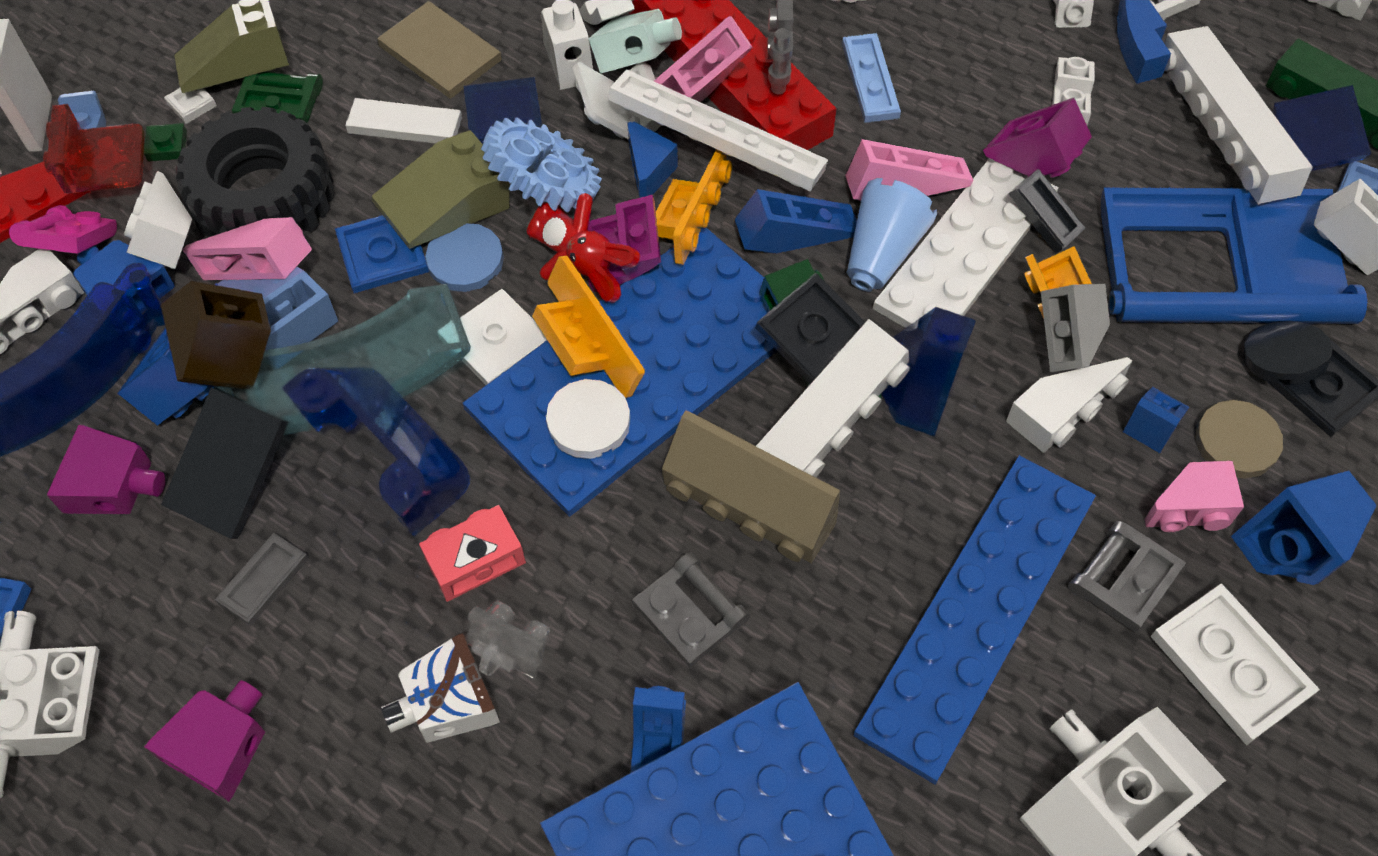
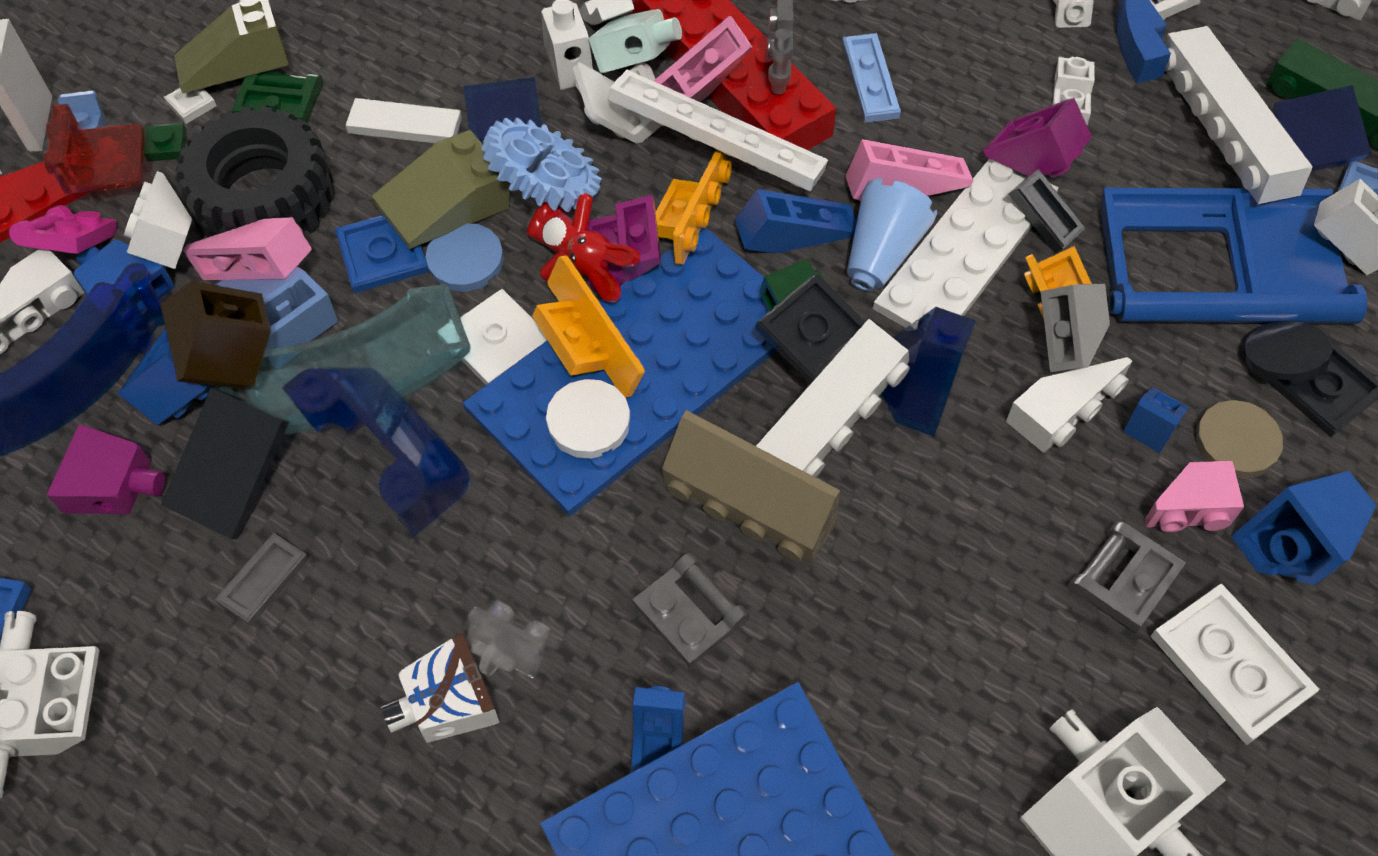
magenta torso [145,680,265,802] -> none
dark tan tile [377,1,502,99] -> none
coral brick [419,505,526,602] -> none
blue slope [627,121,678,198] -> none
blue plate [853,455,1096,785] -> none

